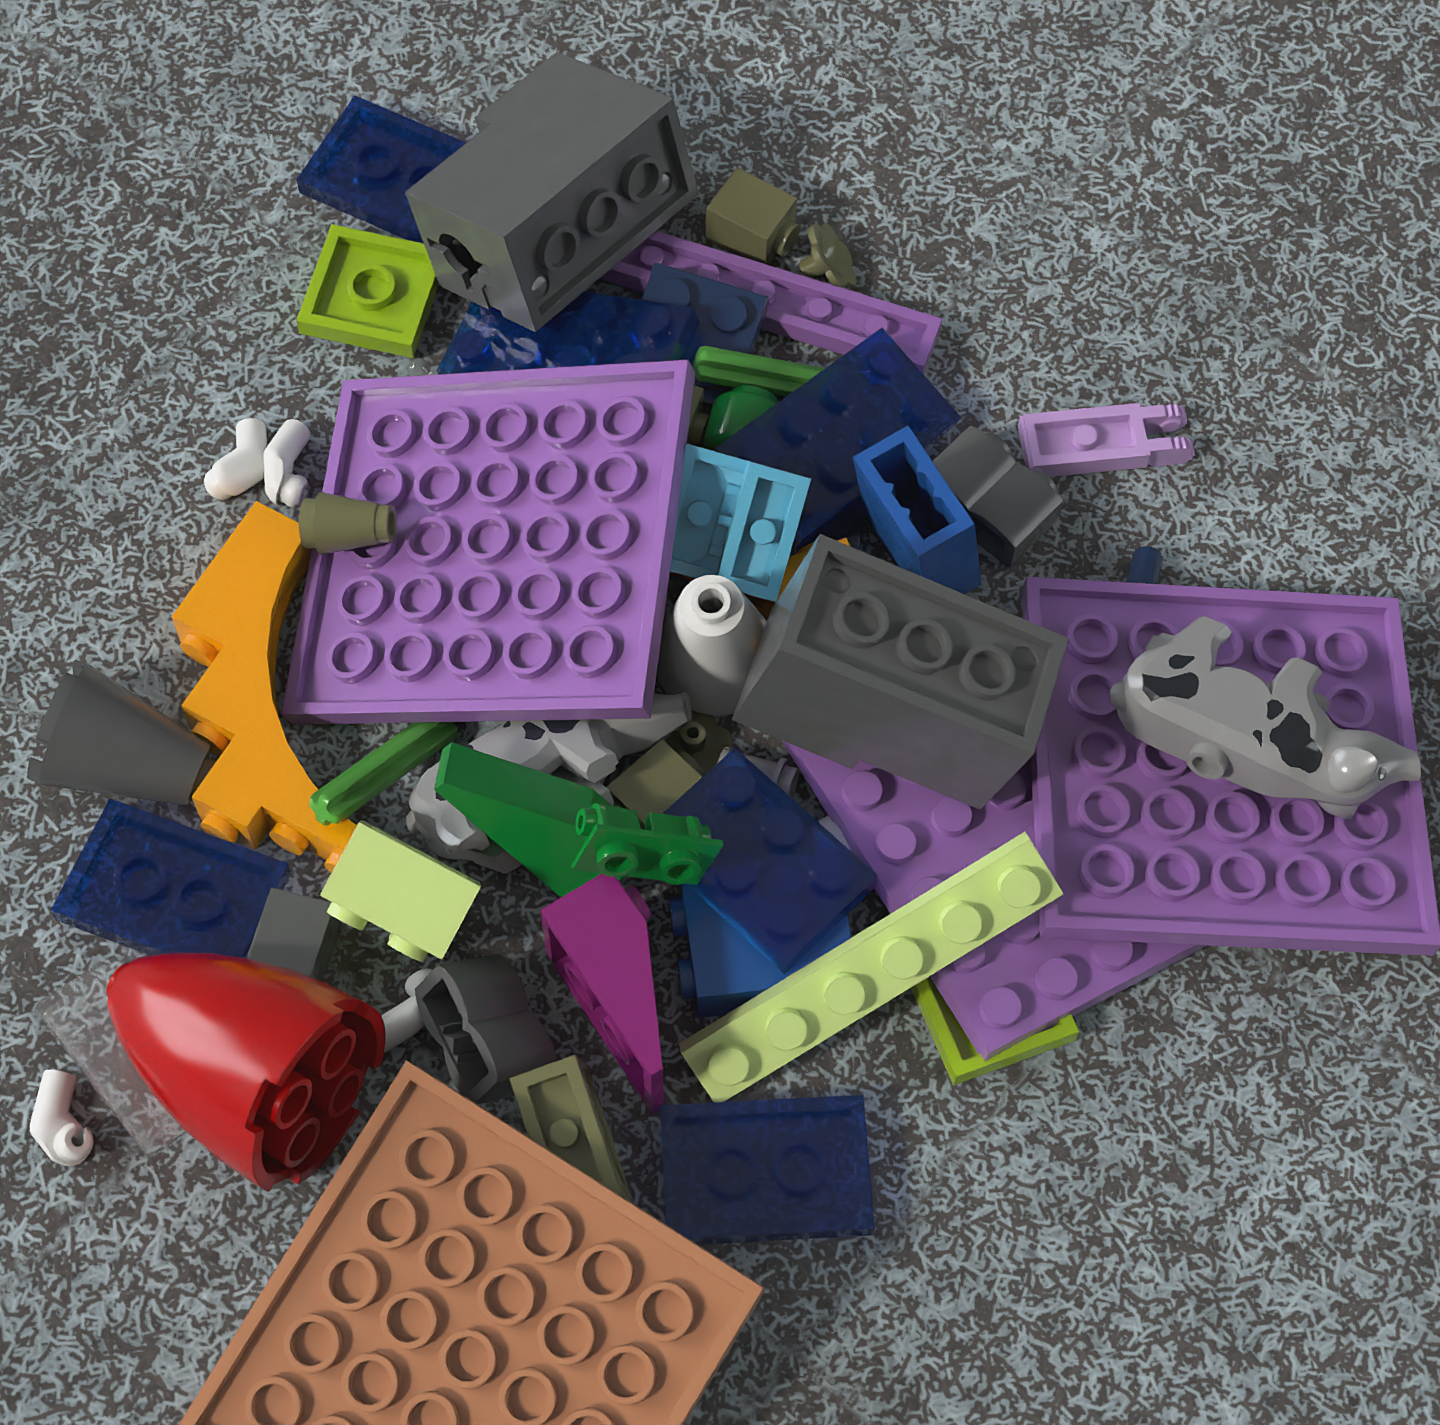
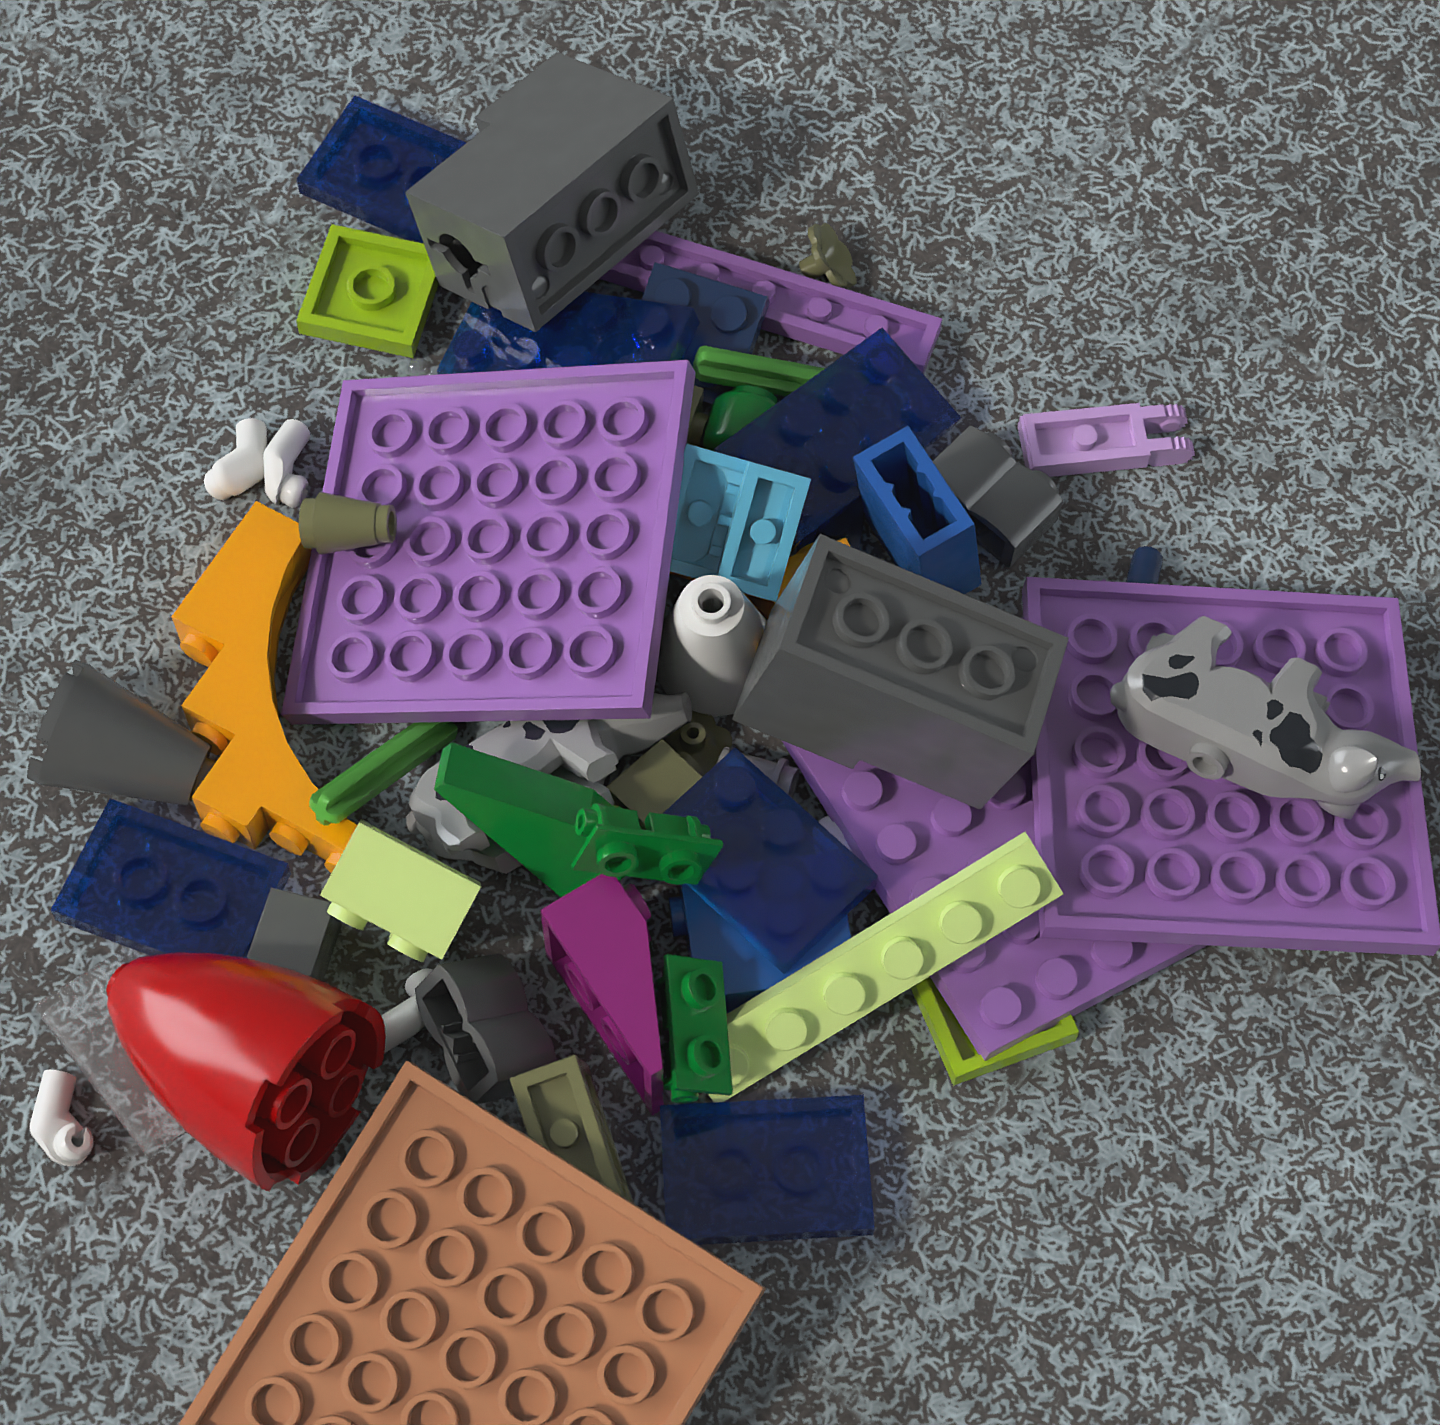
olive brick [706,167,800,265] -> none
none -> green hinge [656,954,733,1103]

